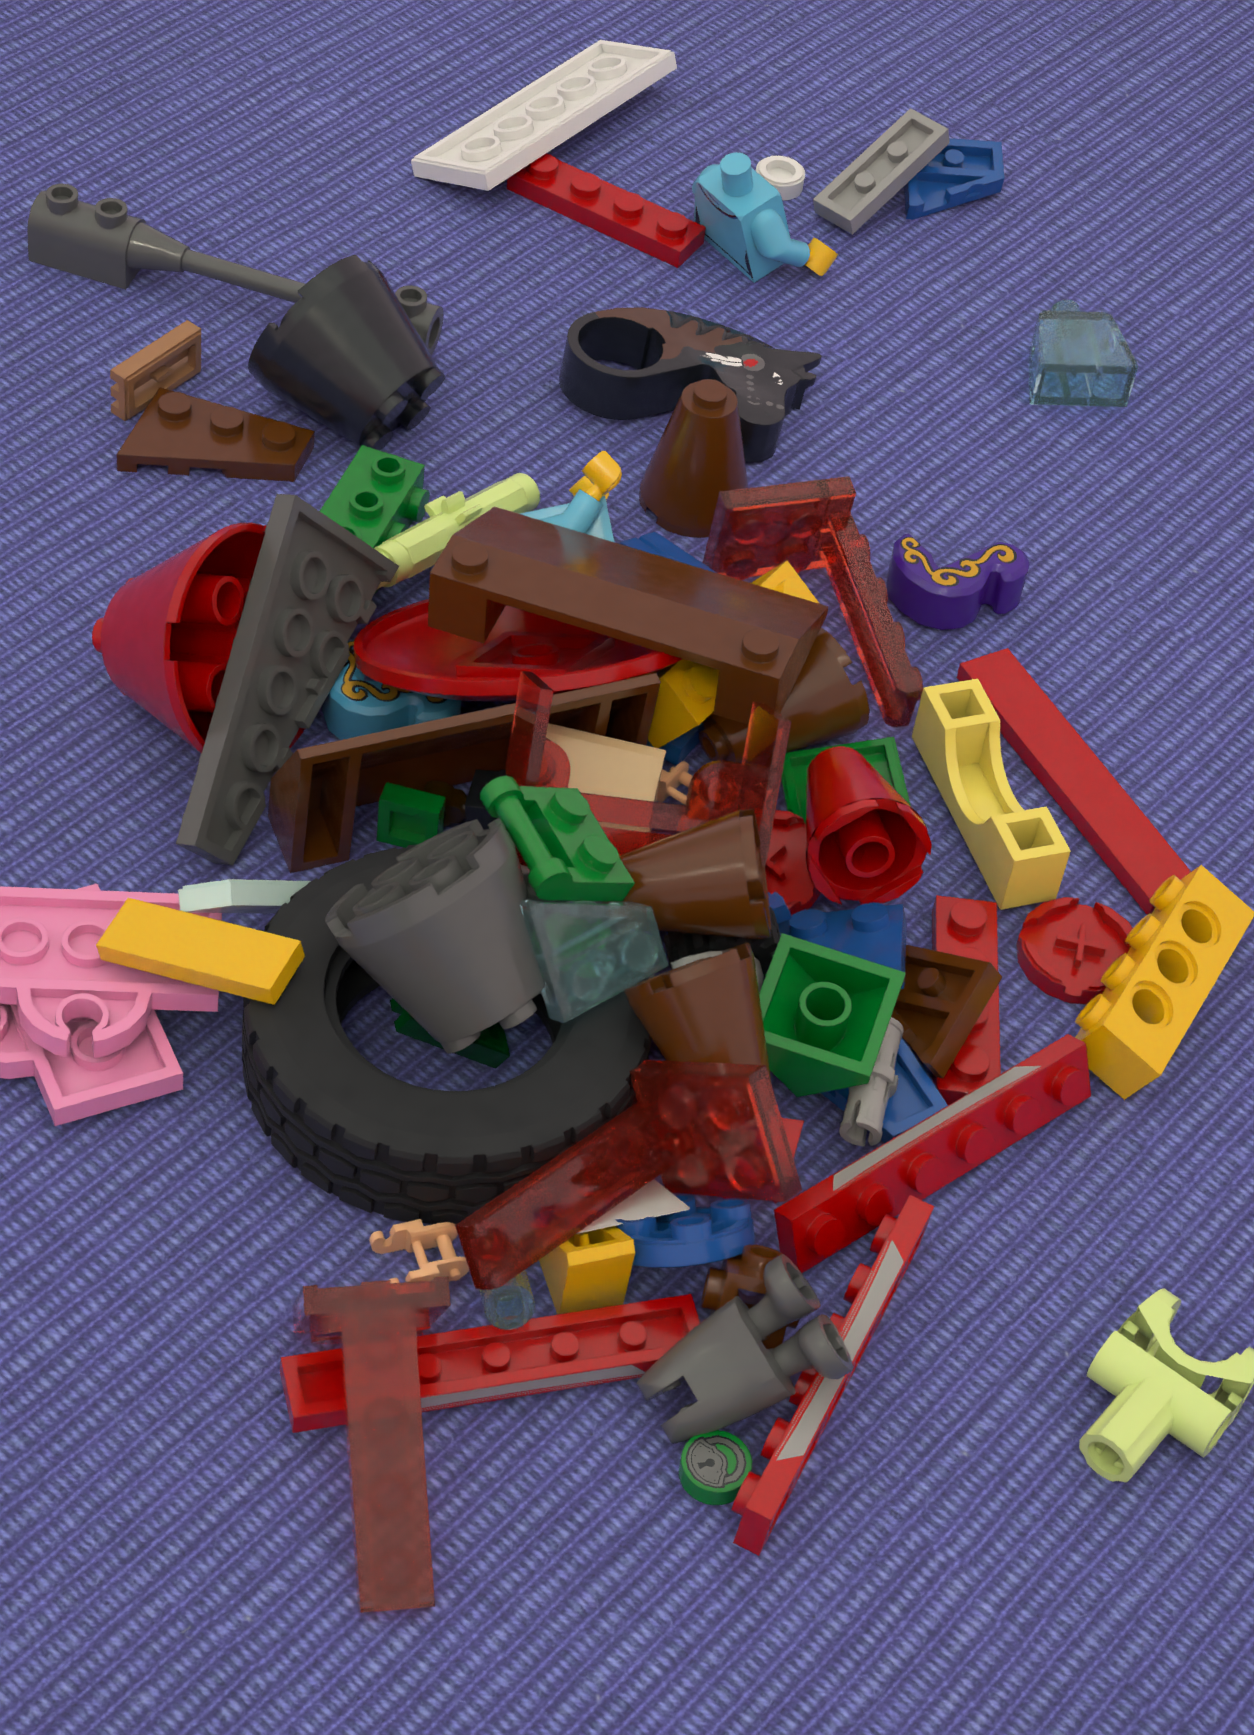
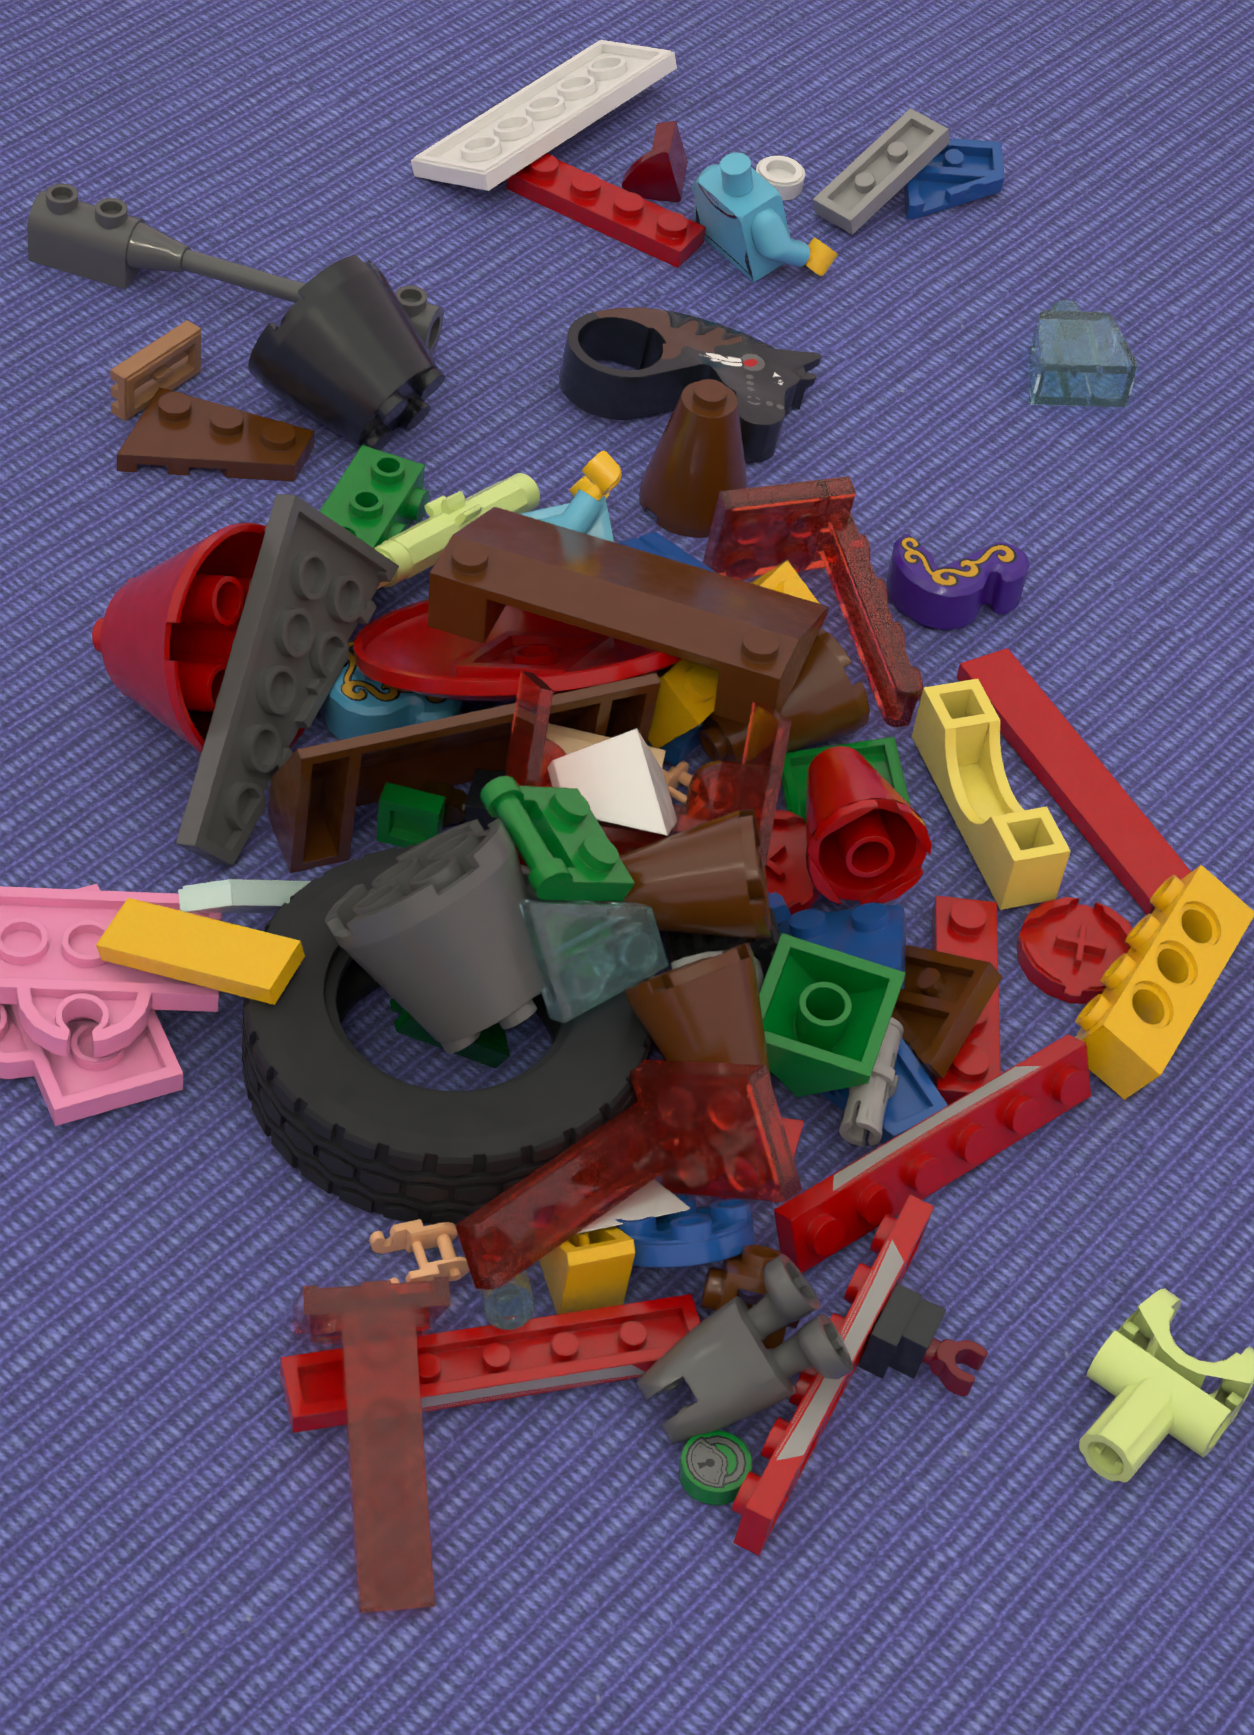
none -> white slope [547,728,678,836]
none -> dark red tile [622,121,688,202]
none -> black piece [858,1283,988,1396]

